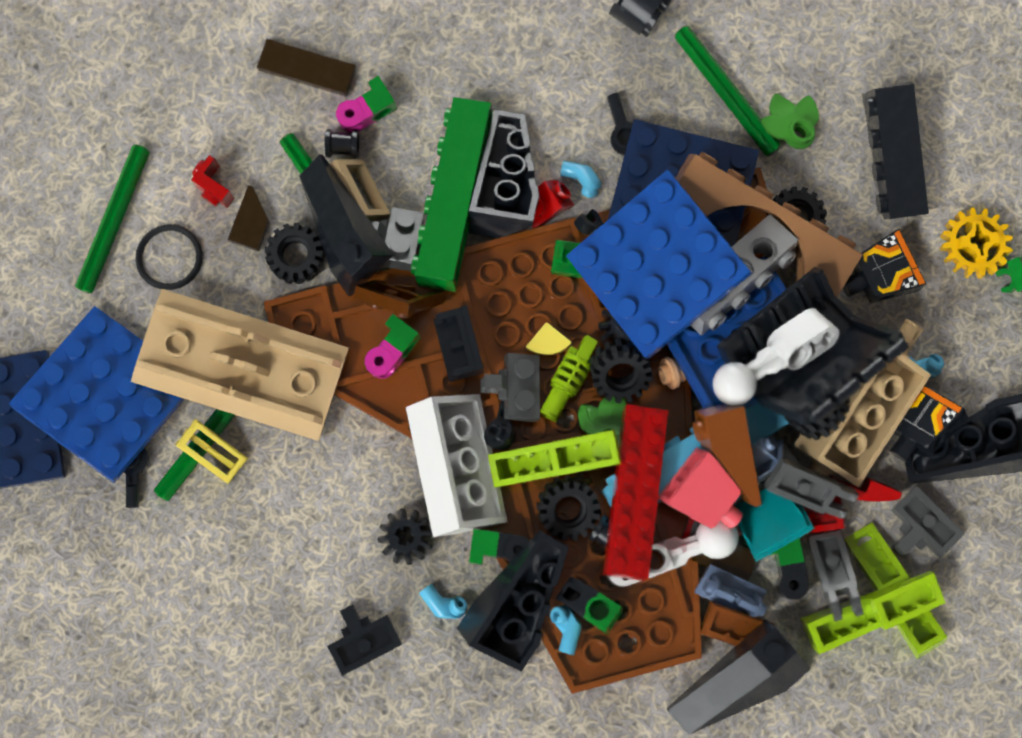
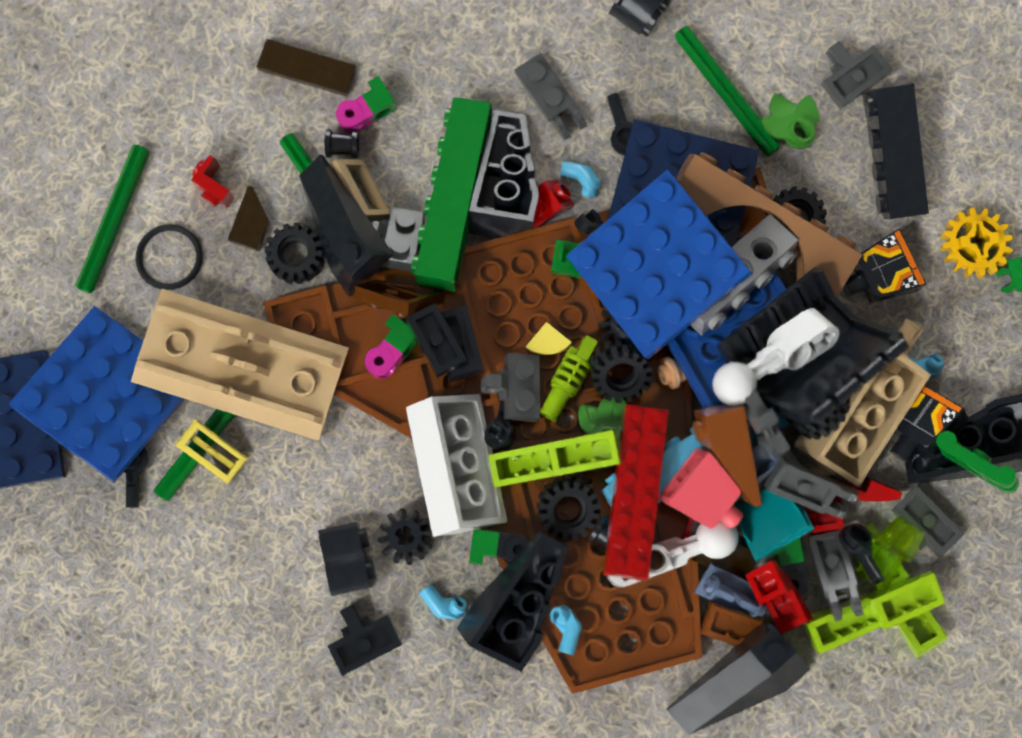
leg [556,575,623,635] -> none
none -> black brick [318,522,377,596]
none -> black plate [406,303,467,378]
none -> dark grey hinge [514,53,587,140]
none -> dark grey hinge [742,389,791,460]
none -> red slope [745,560,813,634]
none -> dark grey hinge [821,41,893,109]
none -> black plate [839,523,885,585]
none -> clear neon green slope [855,517,925,590]
none -> green plate [936,431,1019,494]

